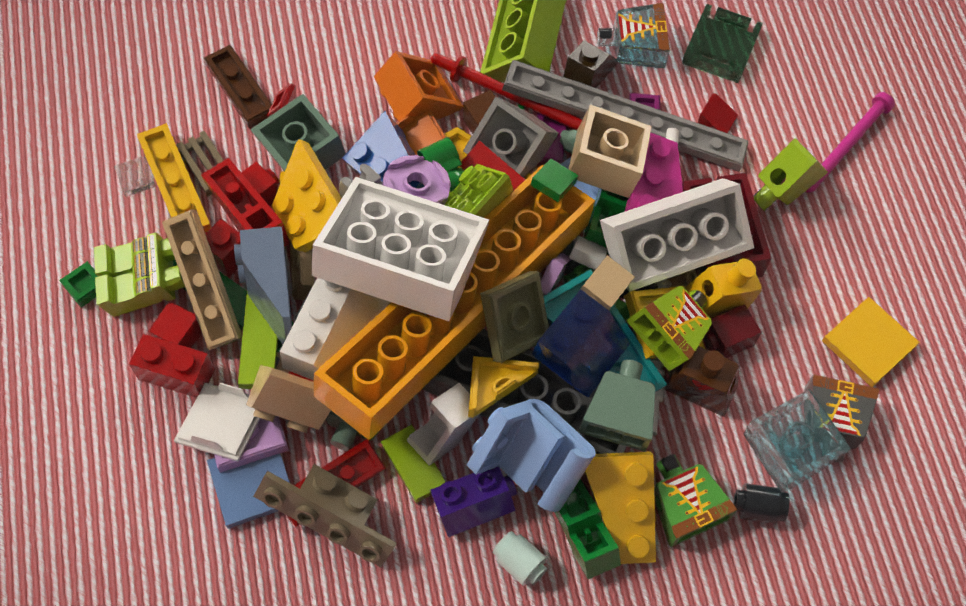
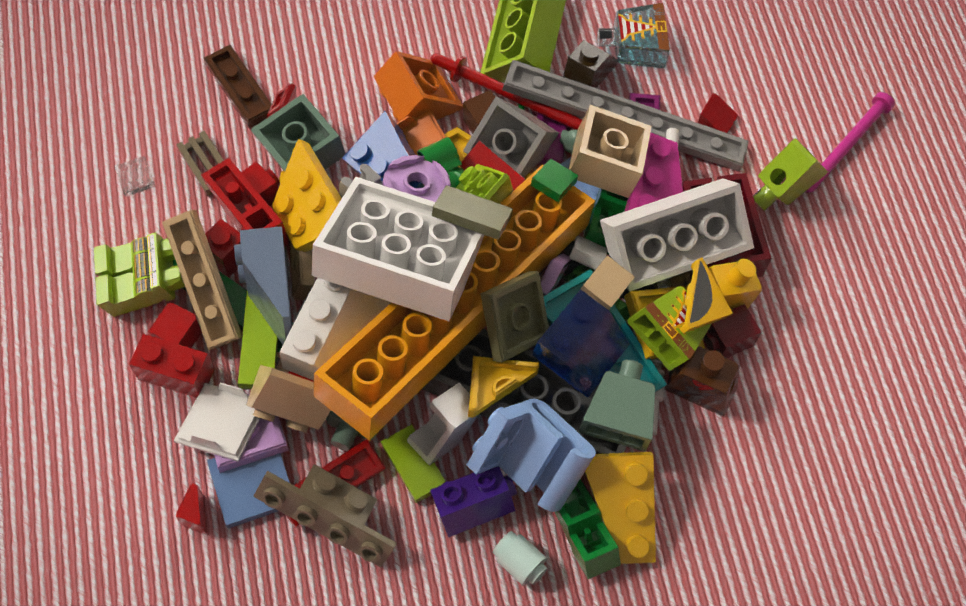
green tile [59,261,99,308] -> none
yellow plate [137,123,211,232] -> none
torso [654,454,737,548] -> none
clear green container [682,4,763,84] -> none
black brick [734,483,789,524] -> none
clear light blue slope [743,389,851,492] -> none
torso [804,374,879,462] -> none
yellow tile [822,297,920,387] -> none
none -> red slope [175,483,207,535]
none -> tile [432,185,513,240]
none -> yellow tile [680,257,733,334]

